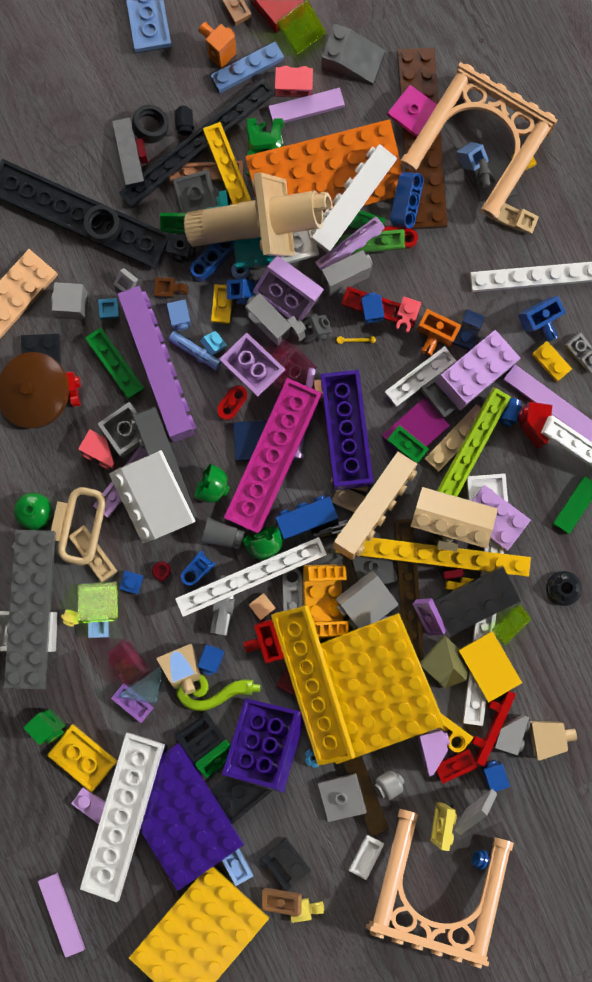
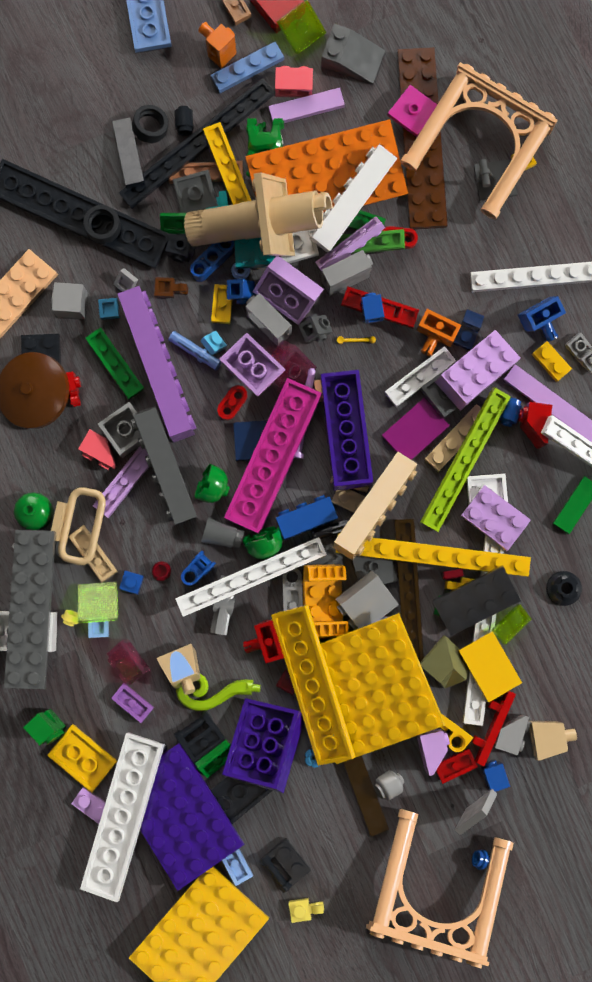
lavender tile [38,873,85,958] -> none
white slope [109,450,195,543] -> none
clear light blue tile [120,667,162,704] -> none
dark red tile [135,138,148,164] -> none
medium blue brick [167,300,192,331] -> none
blue brick [198,644,225,675] -> none
light nougat tile [249,593,275,620] -> none
medium nougat plate [262,888,302,917] -> none
light grey plate [287,316,306,341] -> none
light grey plate [318,773,367,822] -> none
white tile [349,834,384,880] -> none
green plate [387,425,429,463] -> none
blue beam [390,172,424,228] -> none
coral plate [396,296,422,333] -> none
tan slope [411,487,498,548] -> none
medium lavender plate [413,598,447,636] -> none
light yellow plate [430,802,457,851] -> none
dark tan plate [434,534,458,552] -> none
medium blue brick [456,142,489,171] -> none
tan slope [494,203,539,234] -> none

